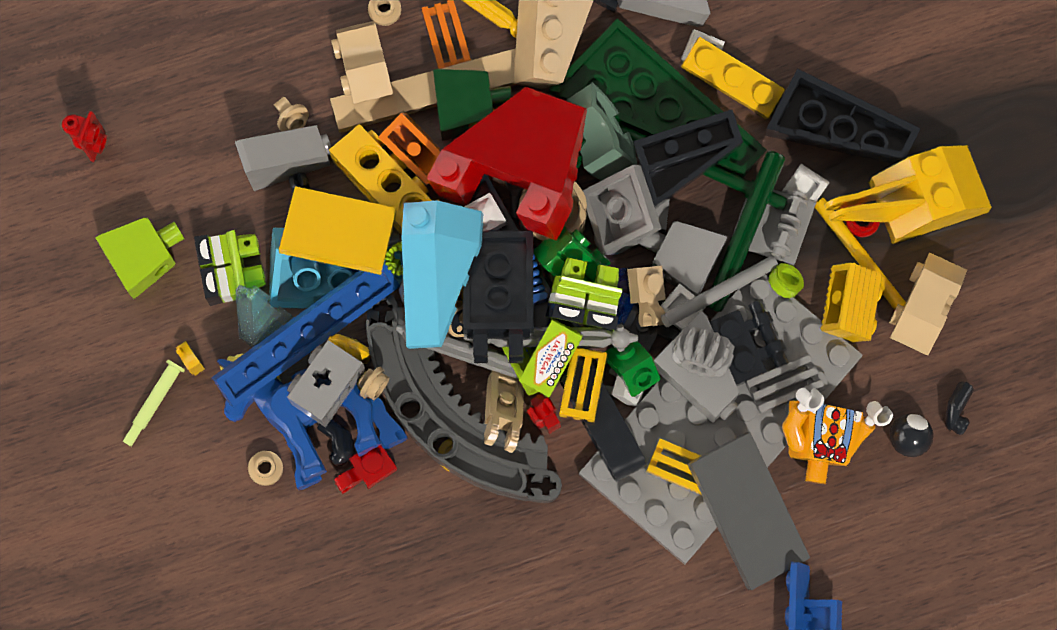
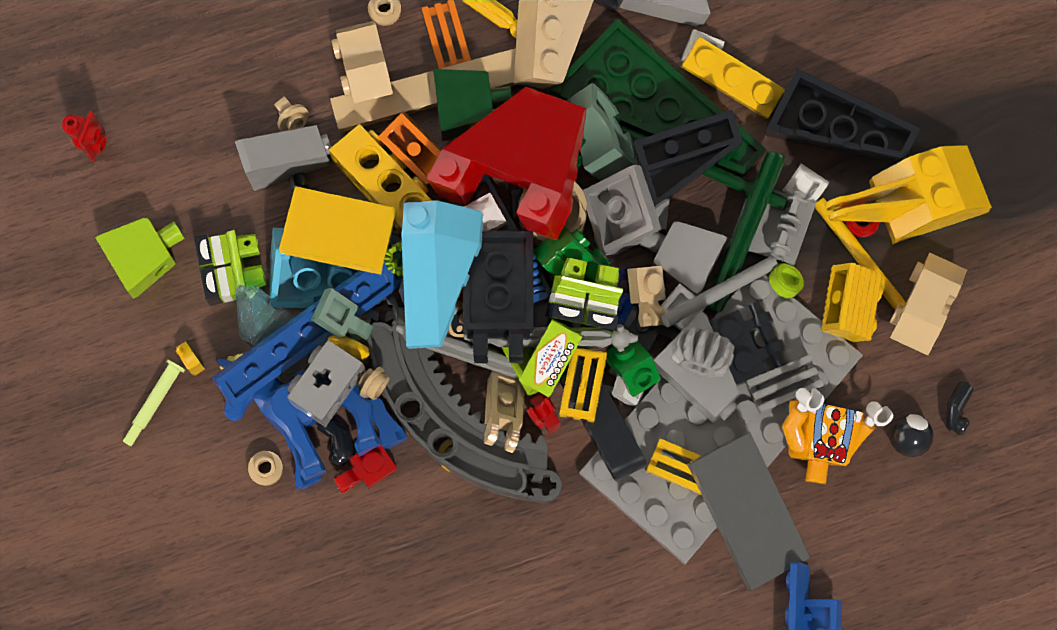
none -> sand green plate [311,288,373,341]

